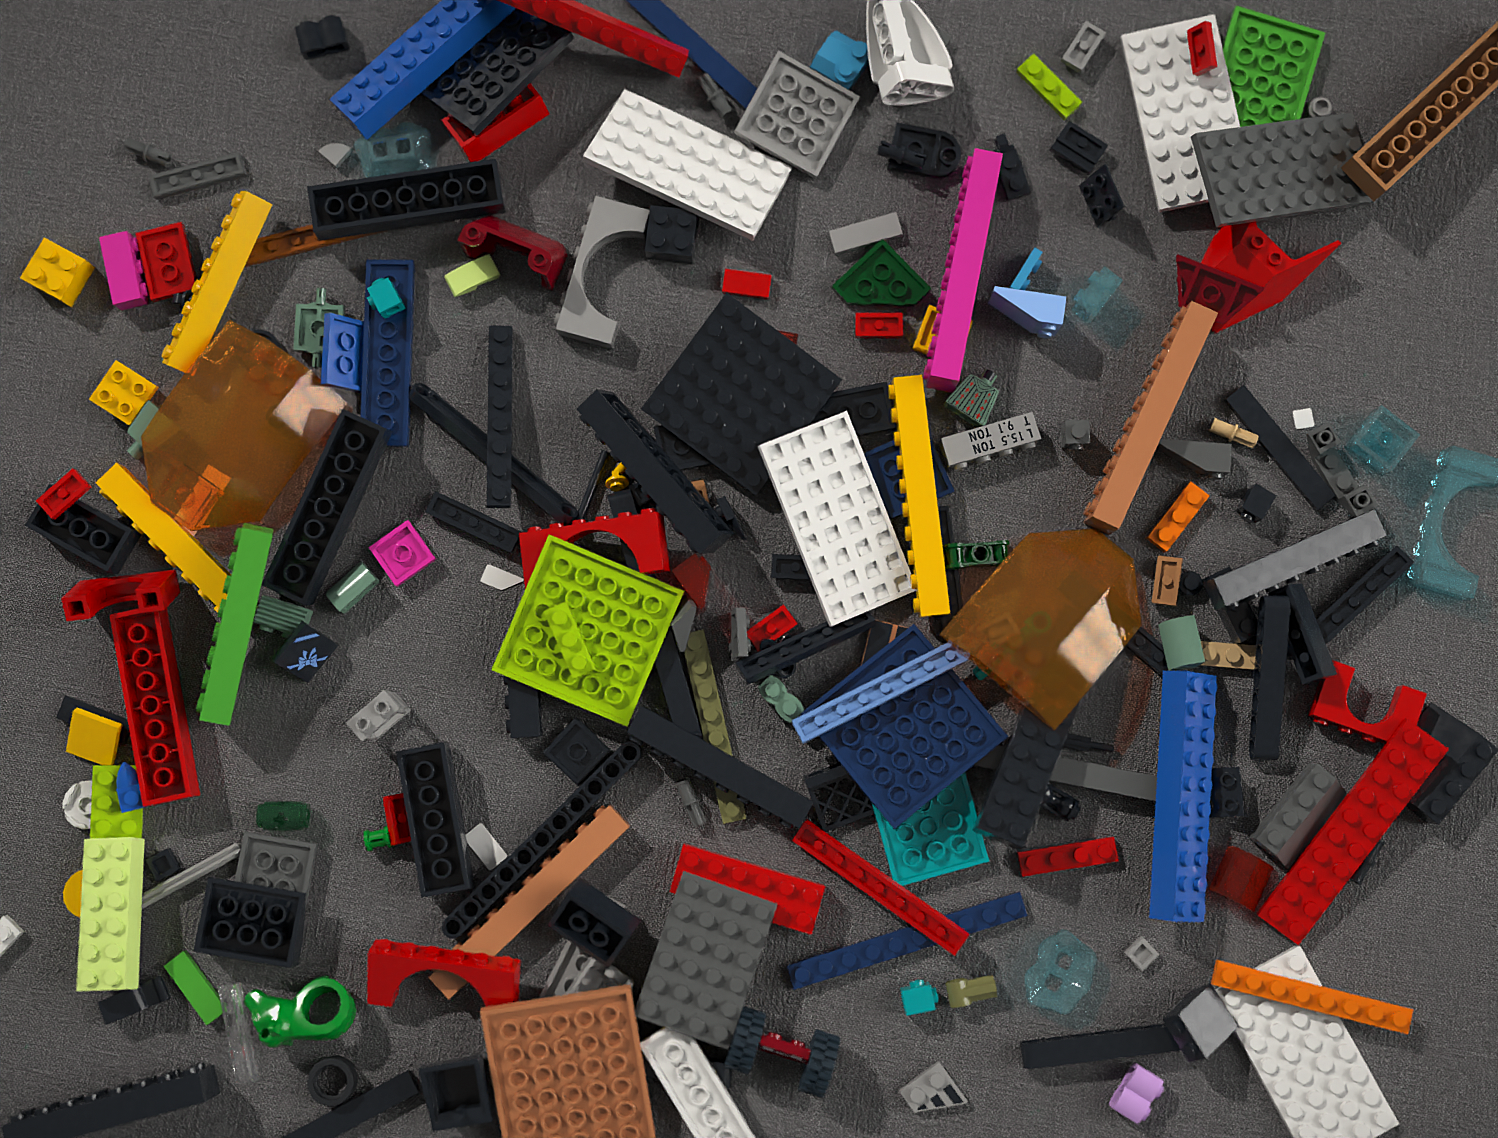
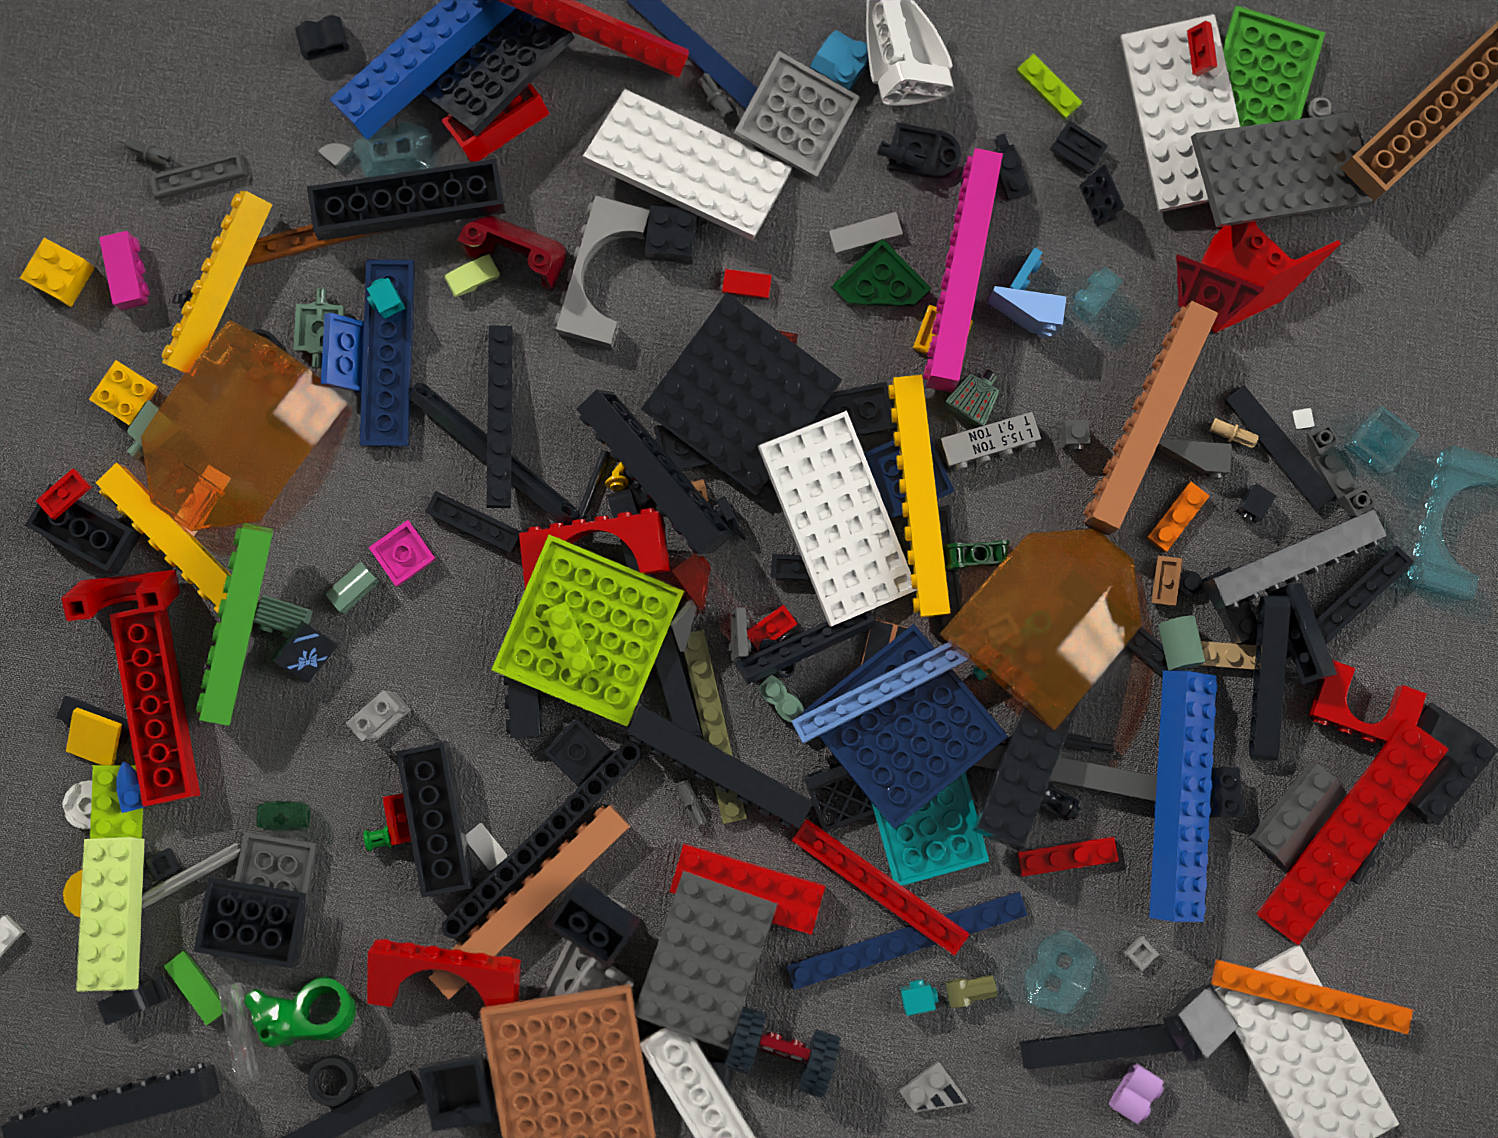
red plate [135,222,197,302] -> none
black brick [261,409,393,605] -> none
white sticker [480,564,524,590] -> none
red plate [855,313,903,338] -> none
light grey plate [1061,21,1106,74] -> none
clear red slope [1209,846,1274,912] -> none

